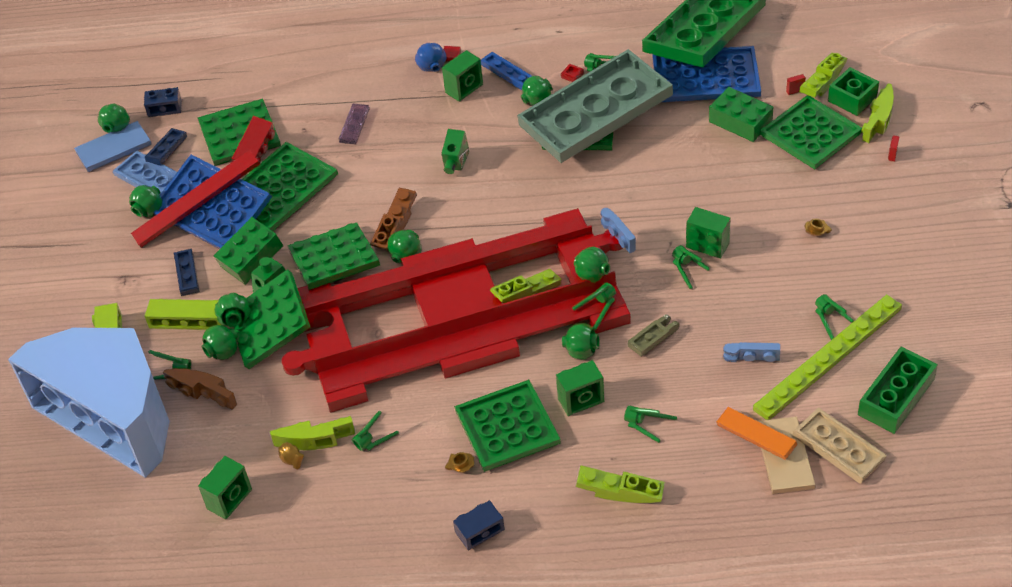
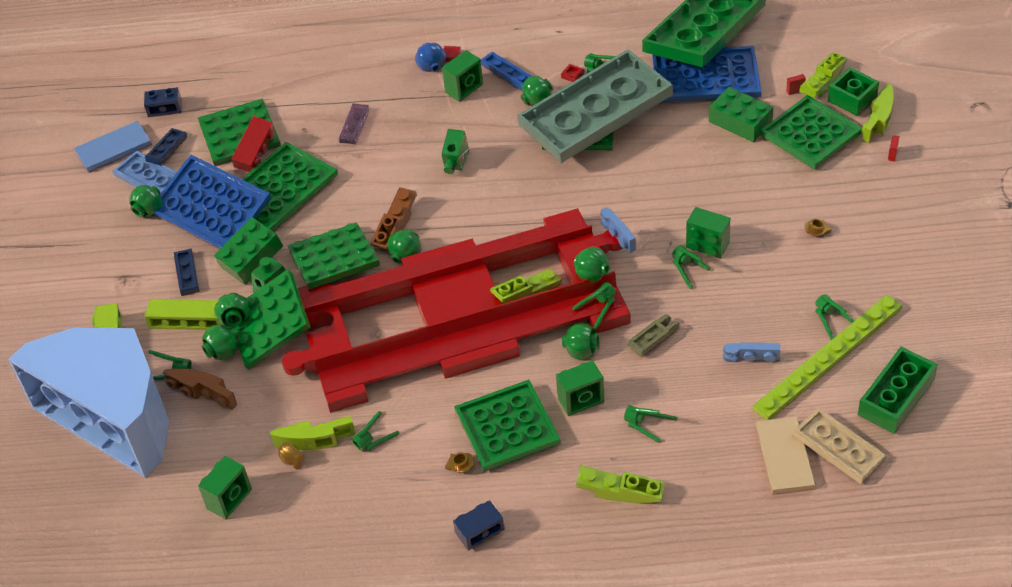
green plant [98,103,130,133] -> none
red tile [131,150,260,248] -> none
orange tile [716,407,798,460] -> none

